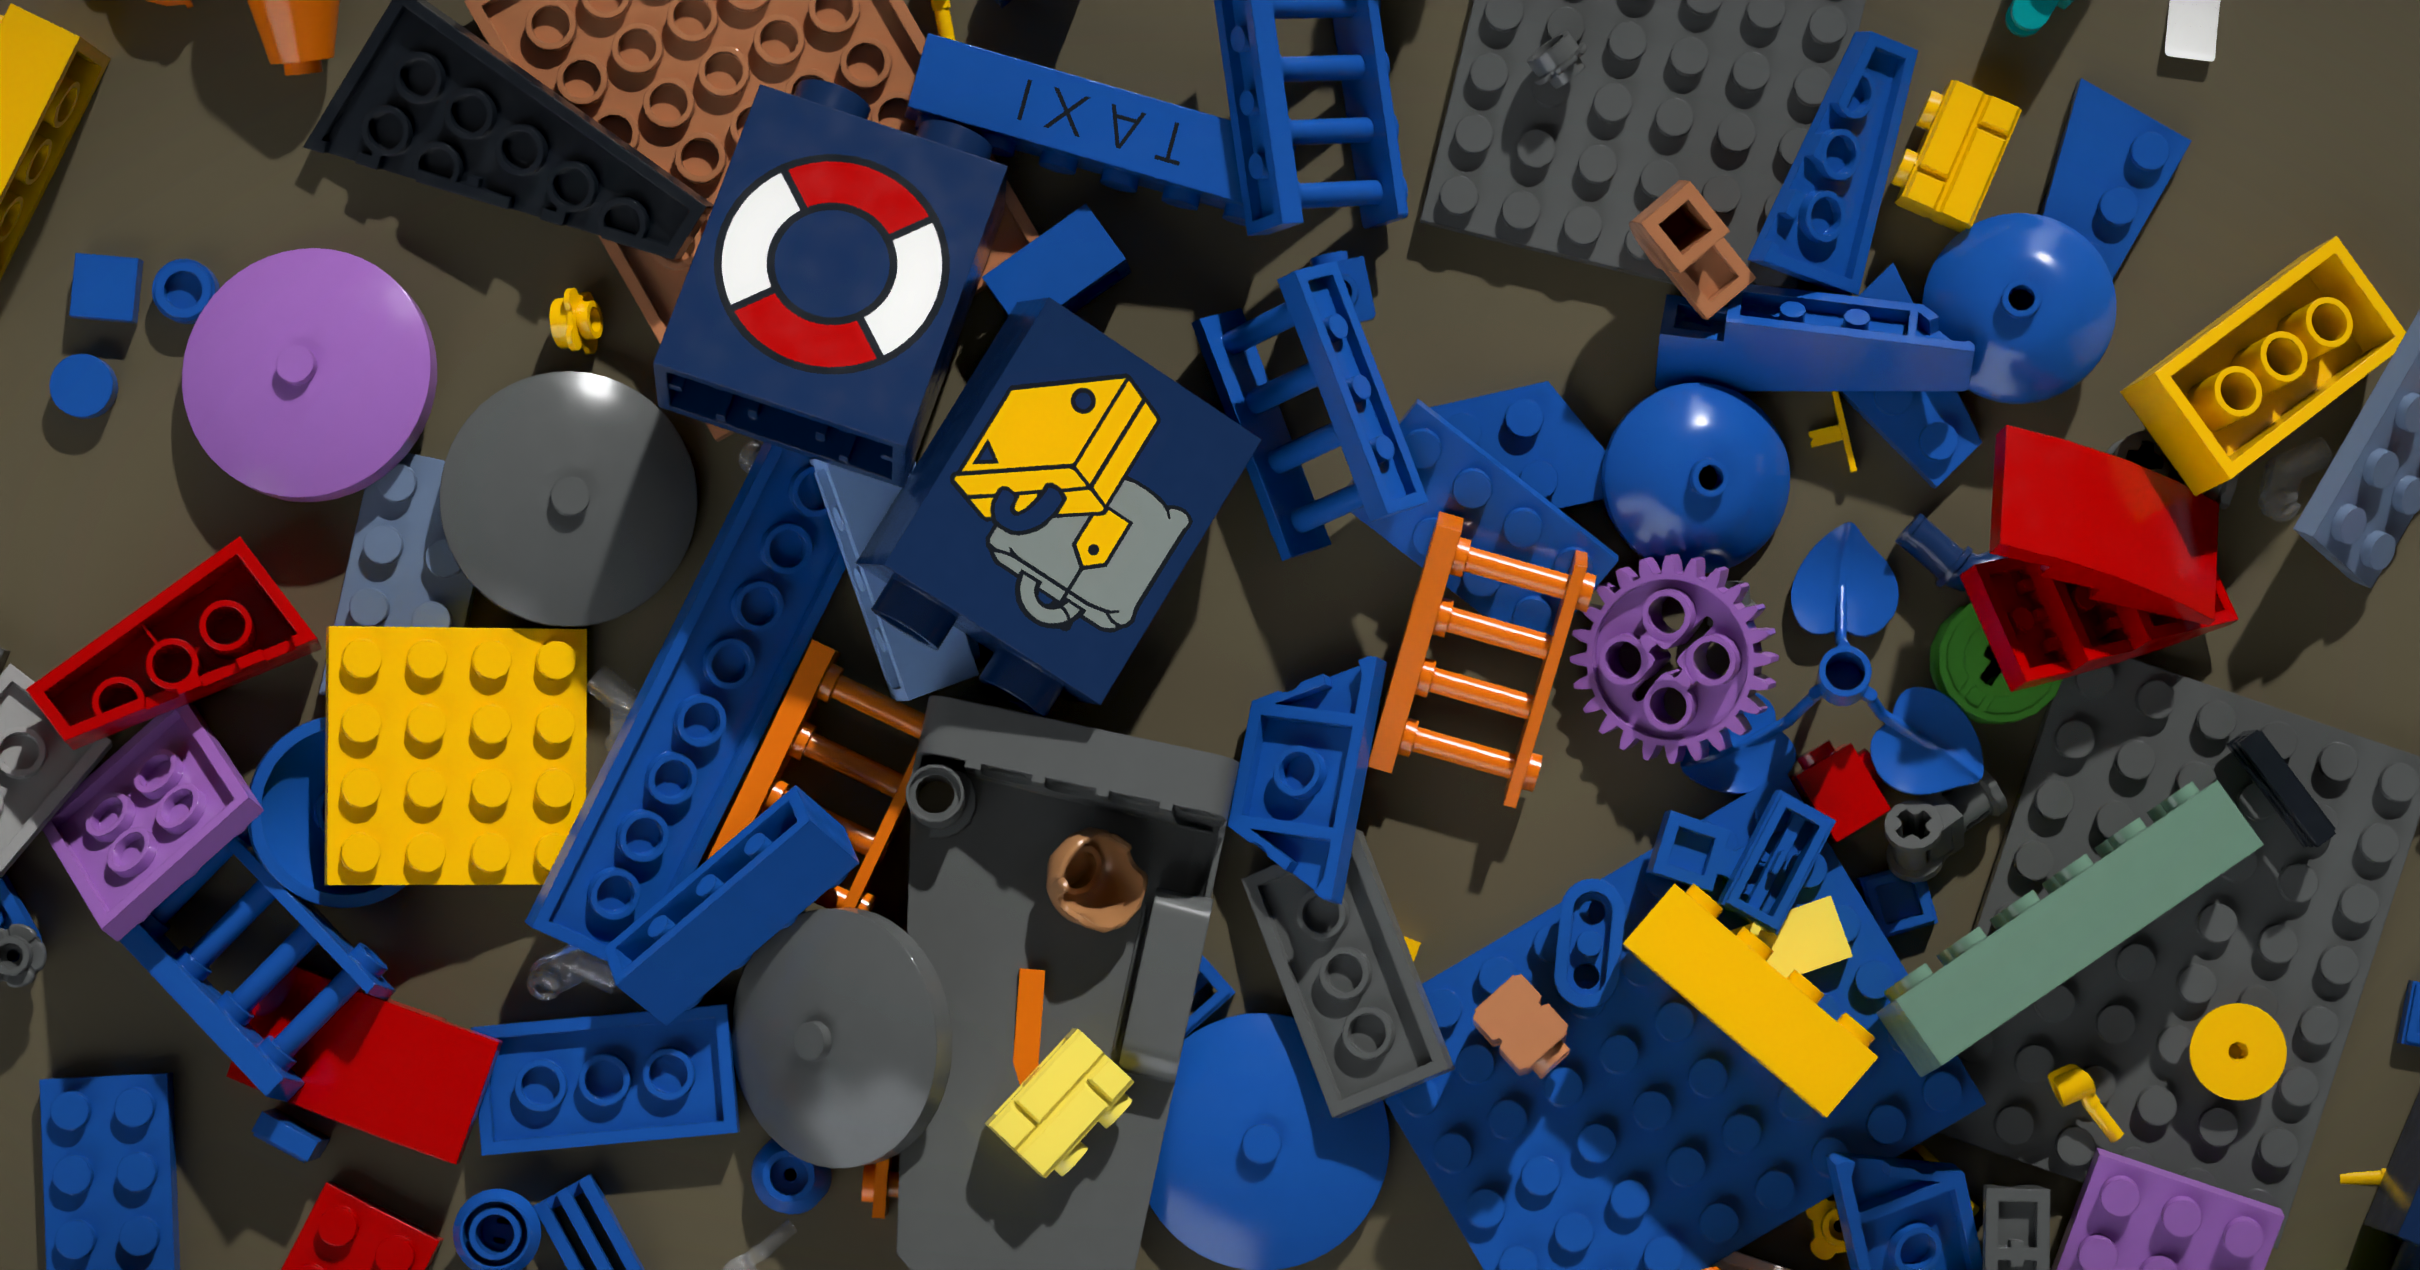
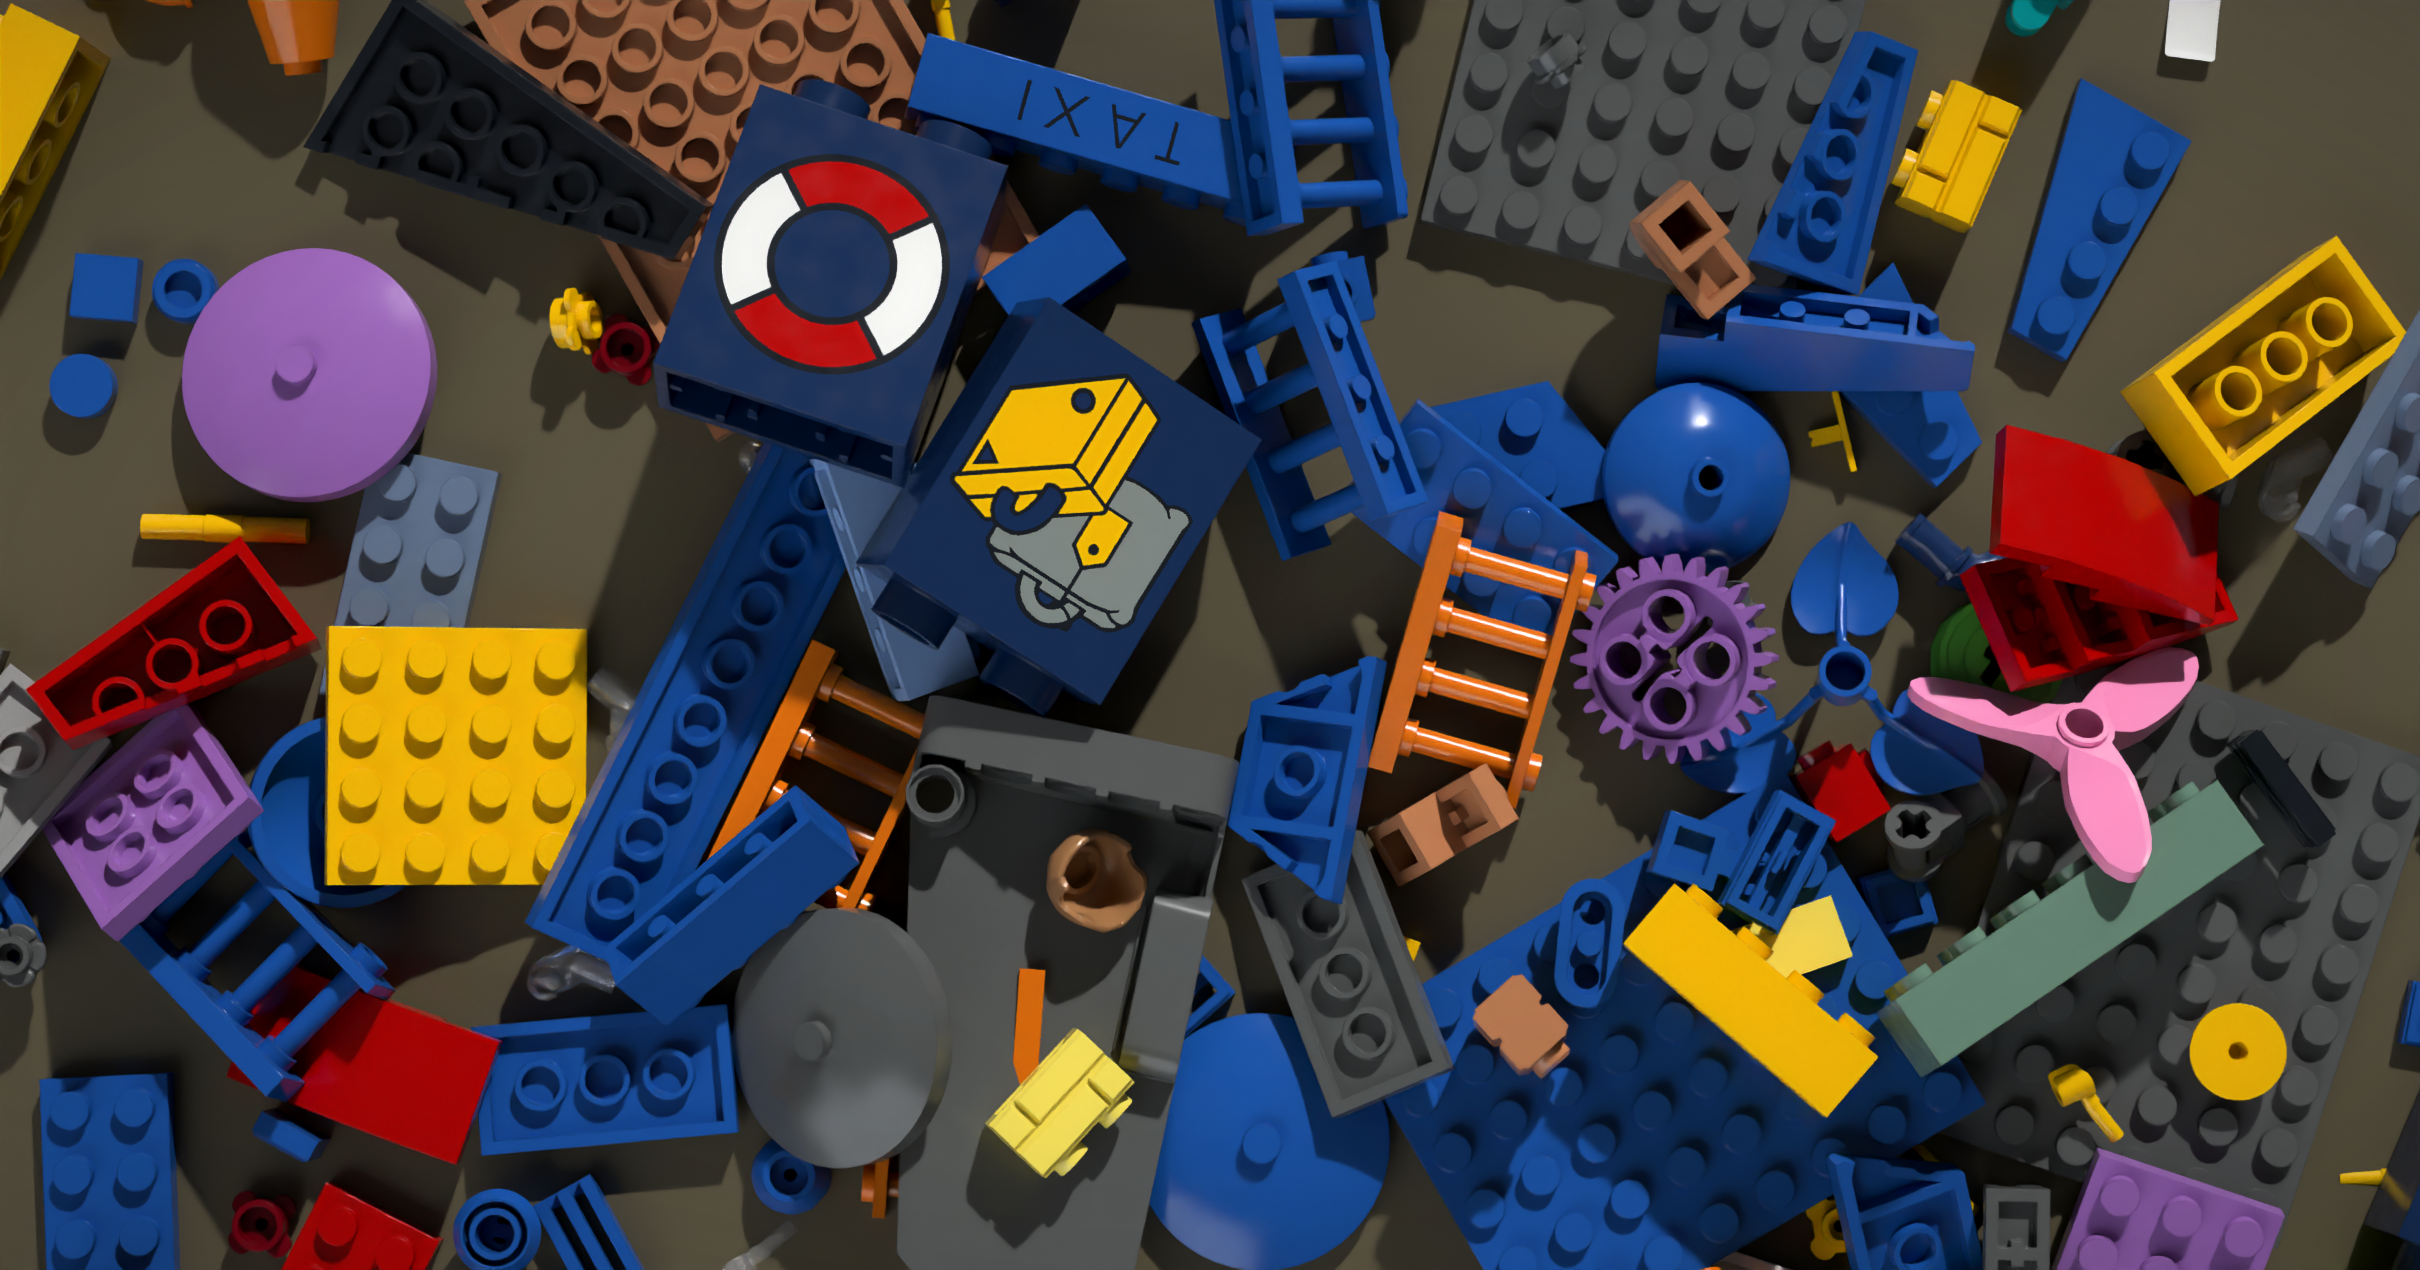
dark grey dish [439,371,698,628] -> none
blue dish [1922,213,2116,404] -> none
none -> yellow piece [140,514,310,544]
none -> dark red plate [228,1190,296,1258]
none -> dark red plate [592,313,660,386]
none -> nougat brick [1367,763,1519,887]
none -> bright pink piece [1907,647,2199,883]

